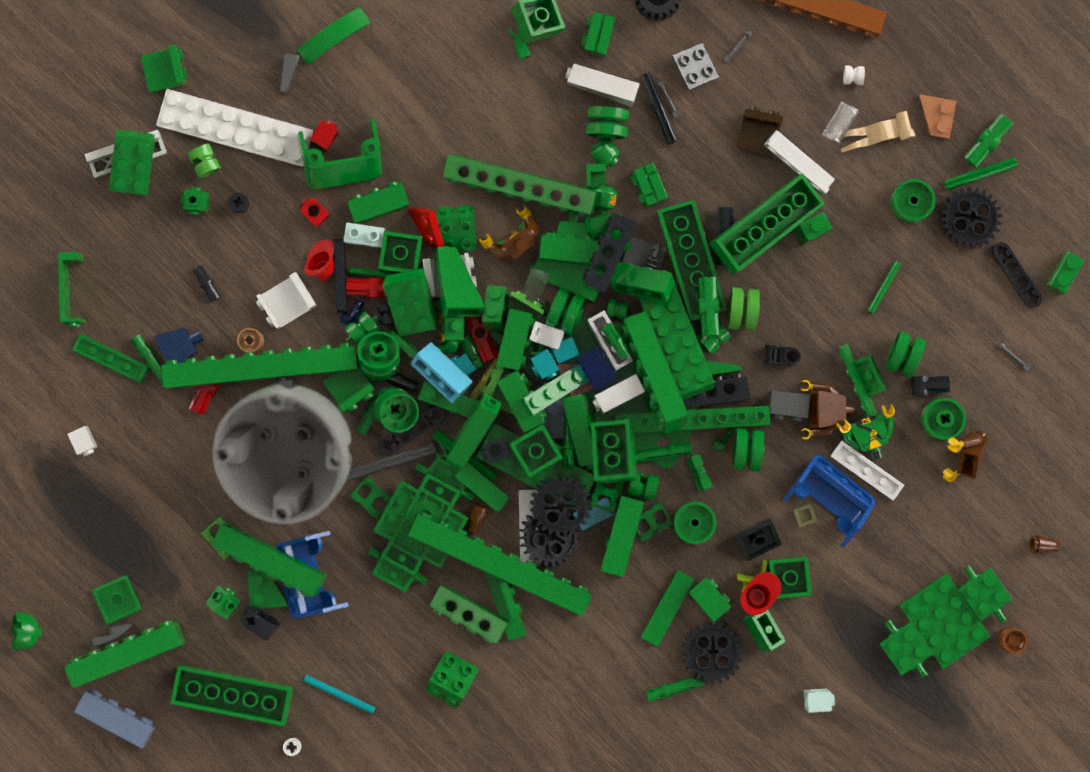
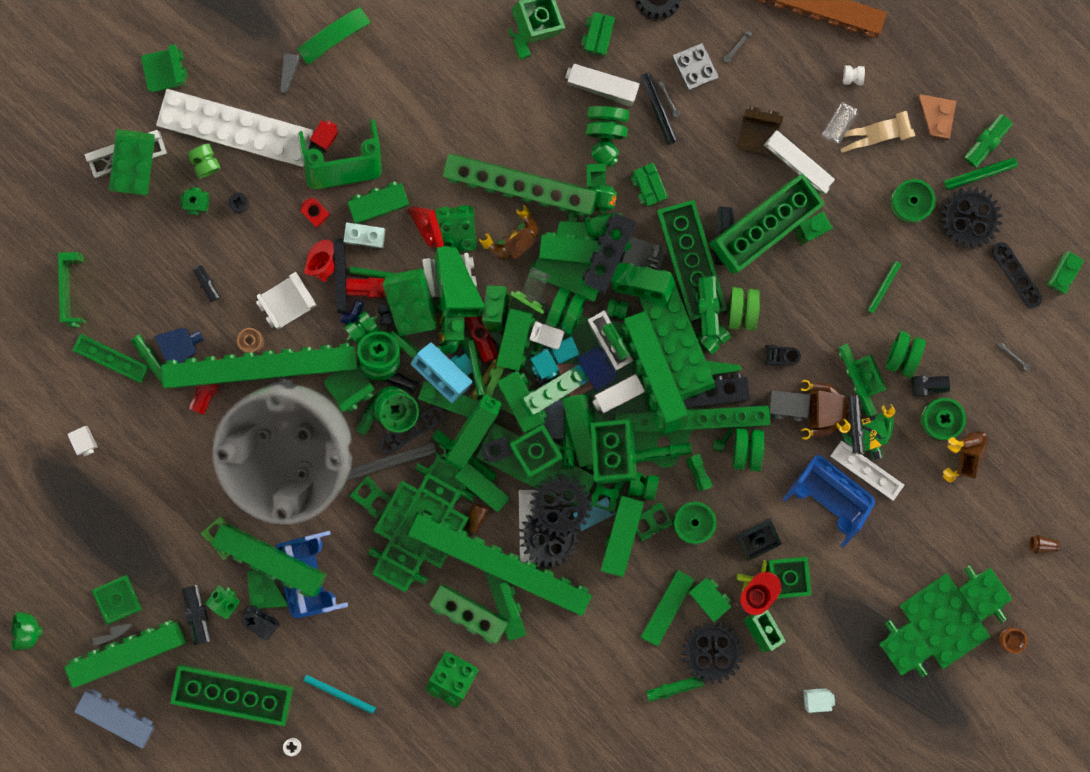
green brick [379,231,423,273] -> none
olive plate [792,503,817,528] -> none
none -> black piece [182,585,211,645]
none -> green bar [466,340,485,397]
none -> black pin [847,395,865,454]

